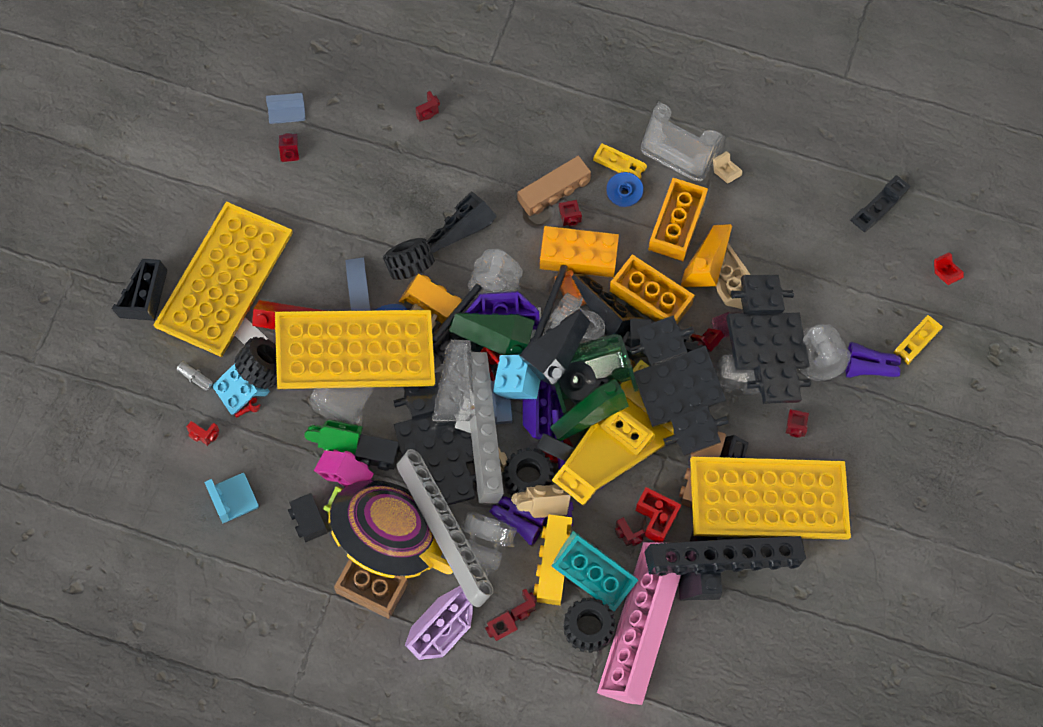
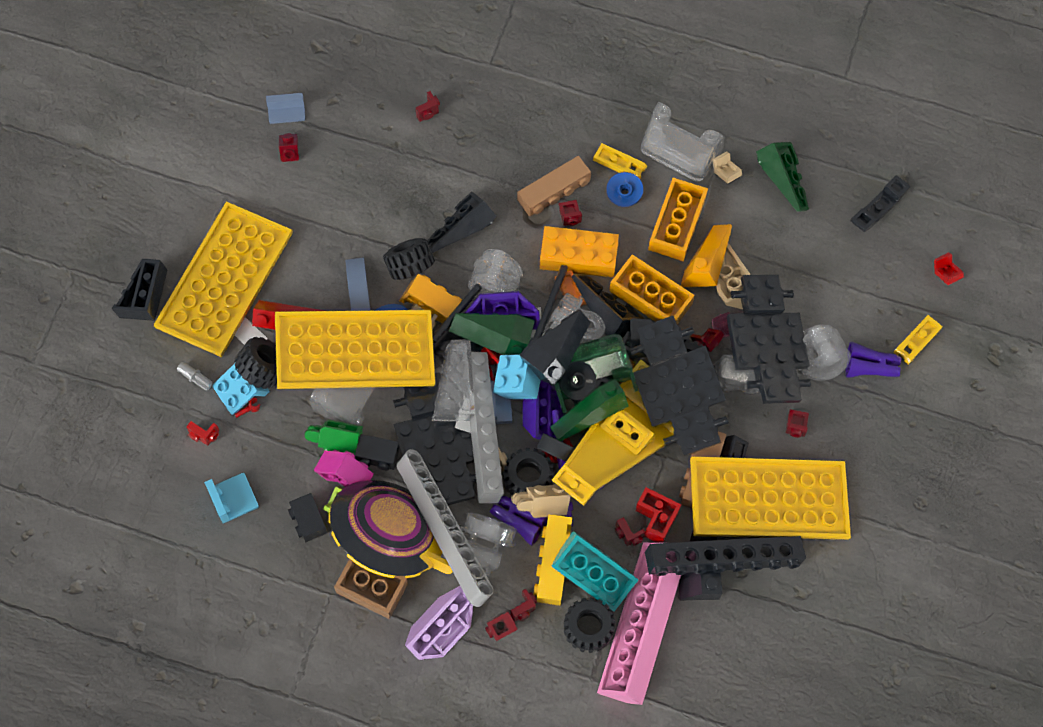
none -> dark green wedge [756,142,809,212]

